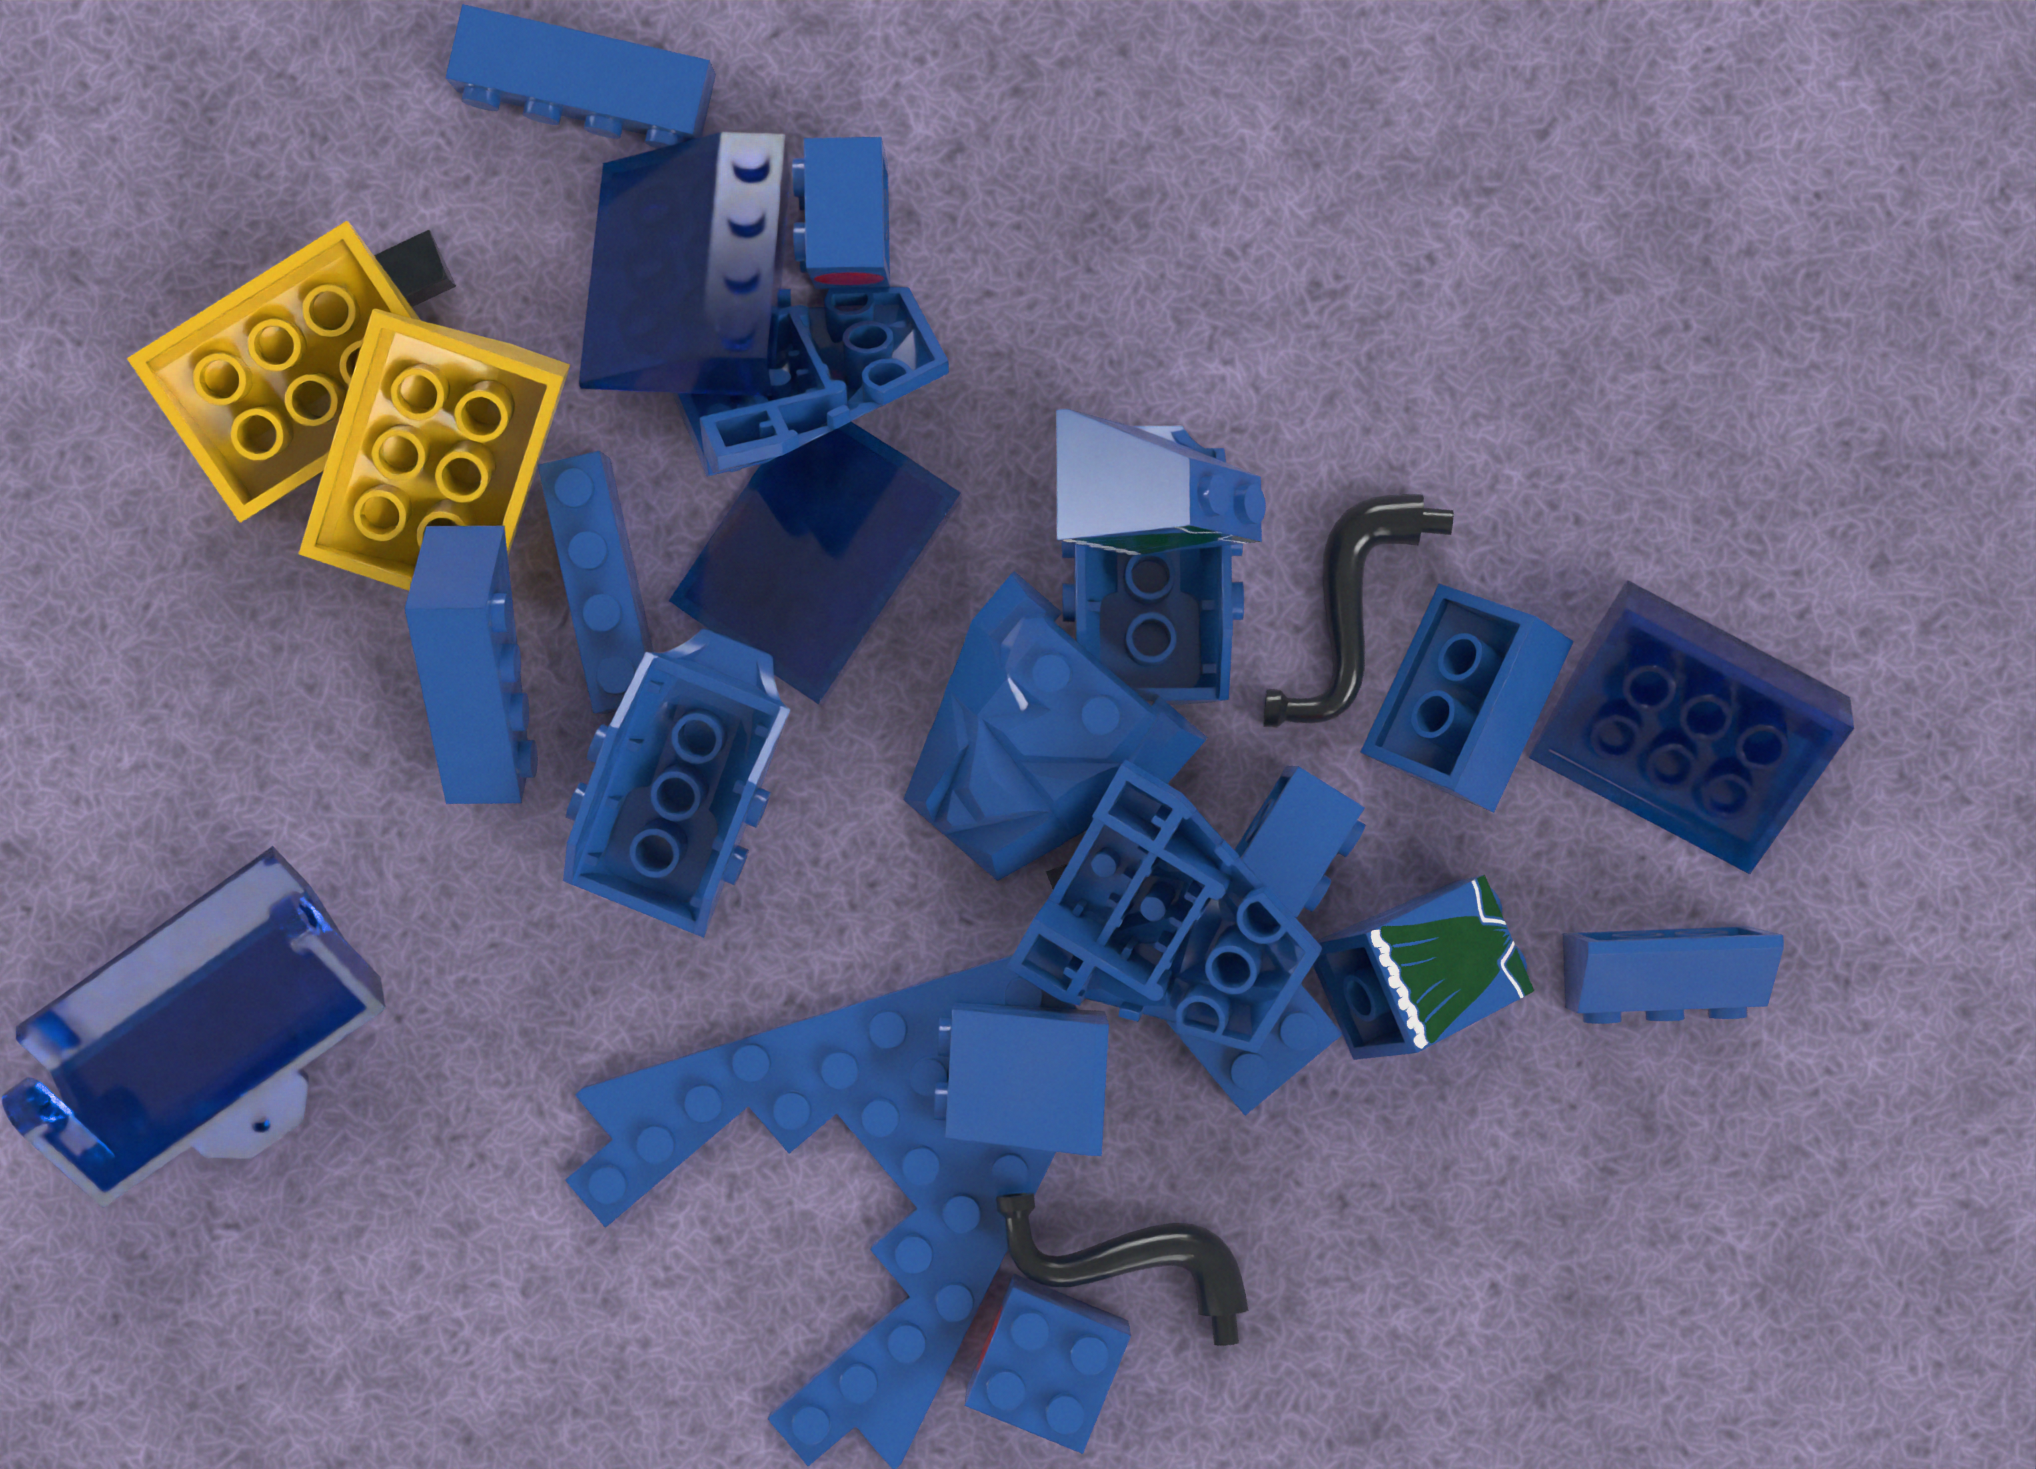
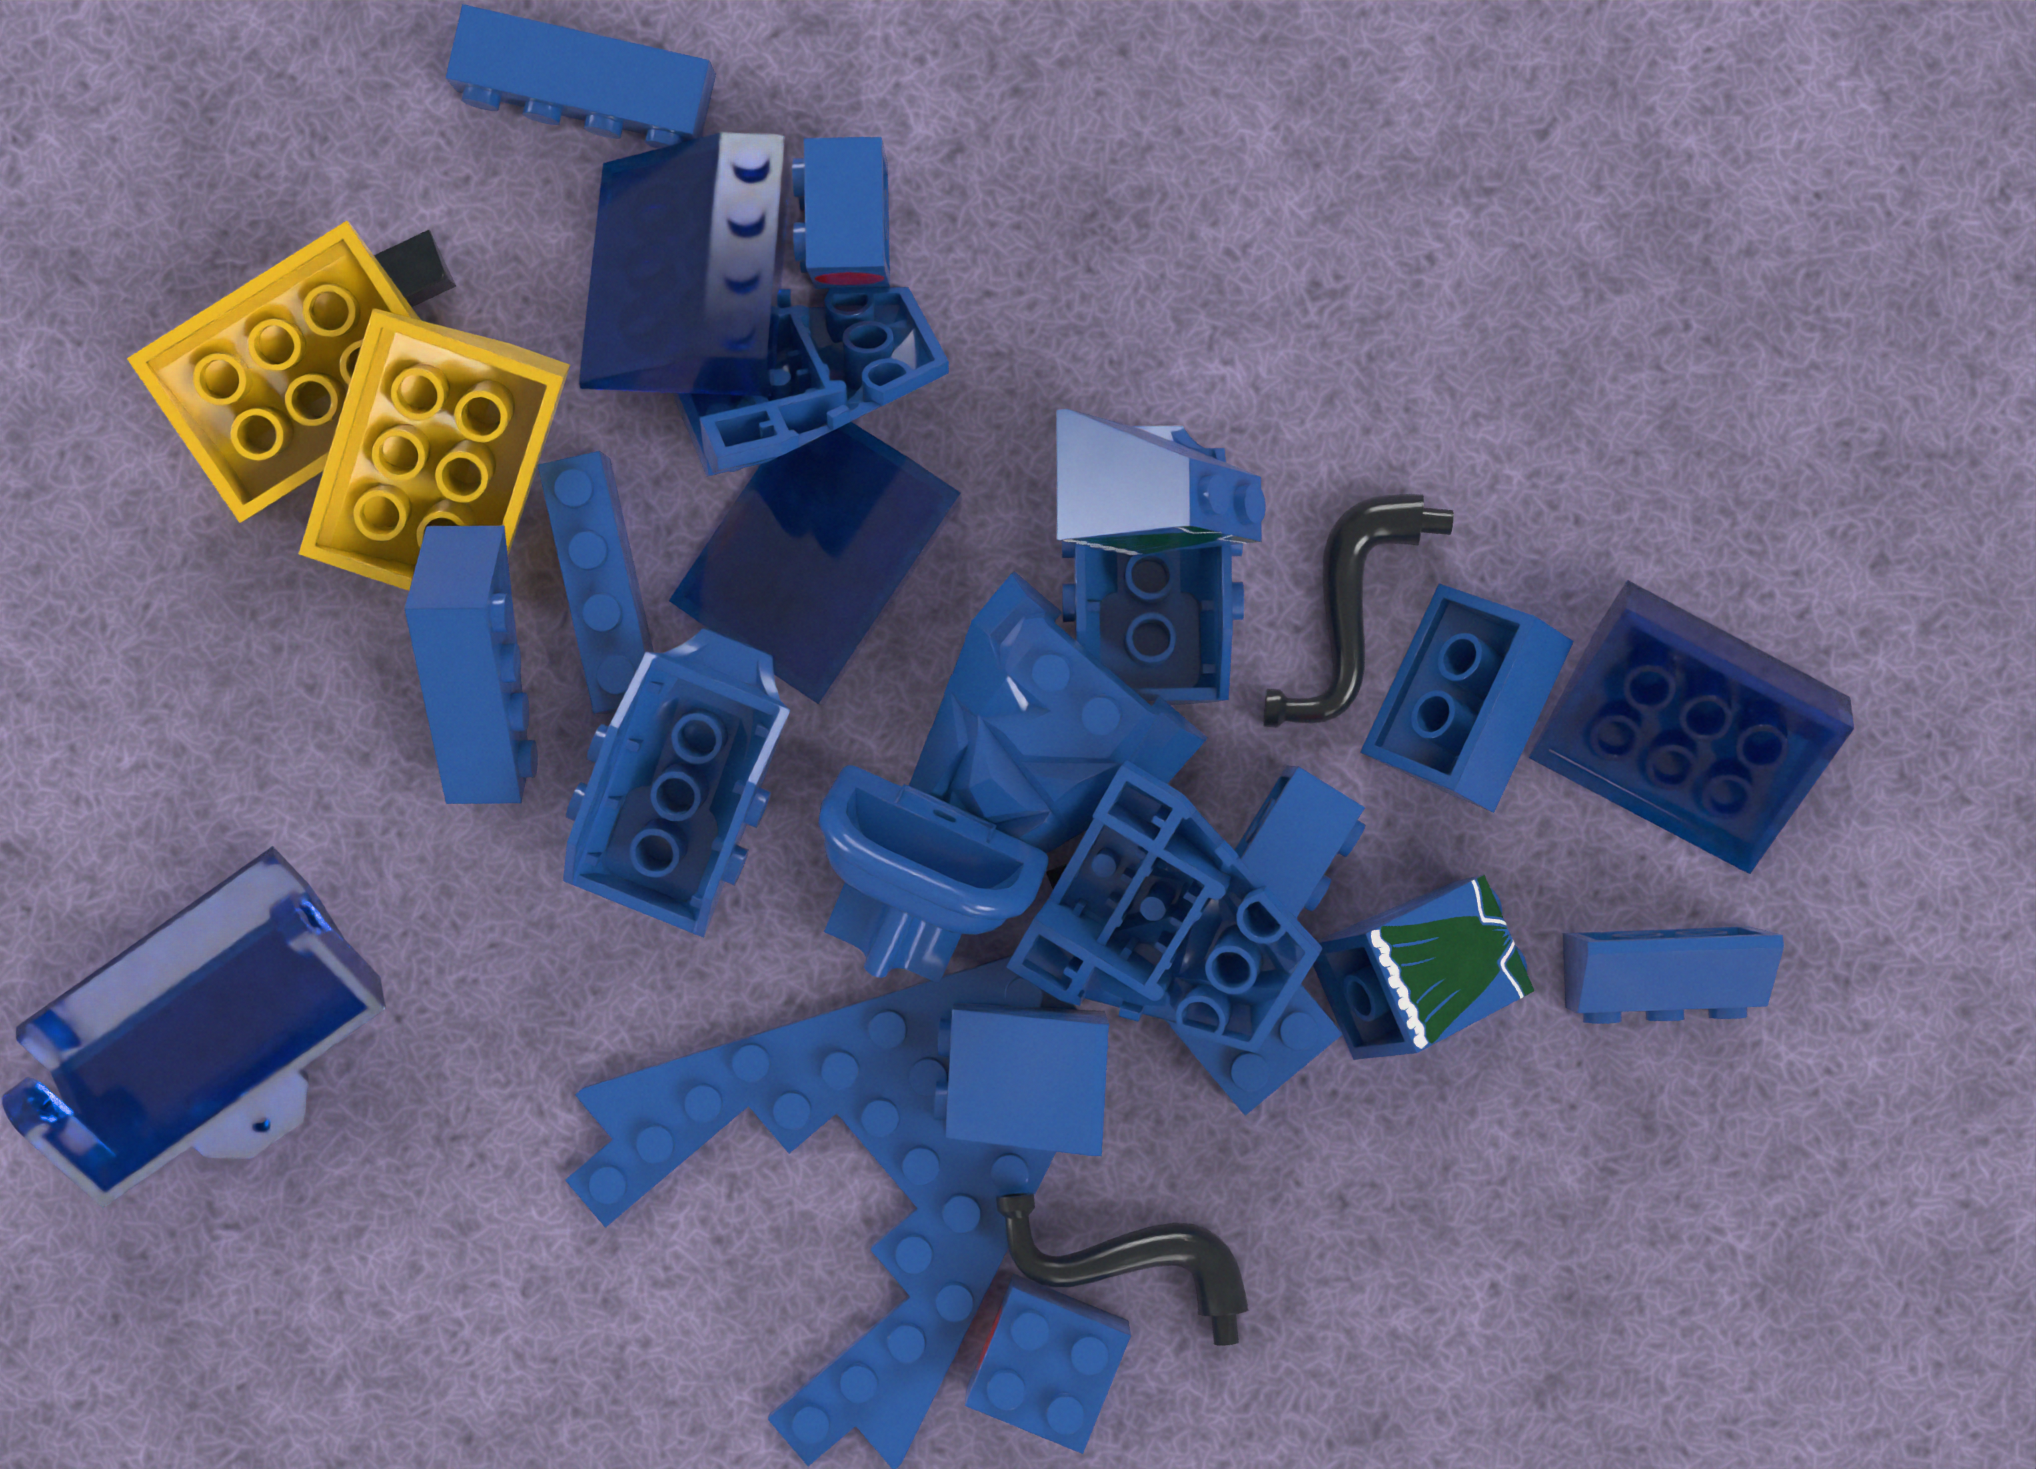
none -> blue piece [818,765,1049,984]

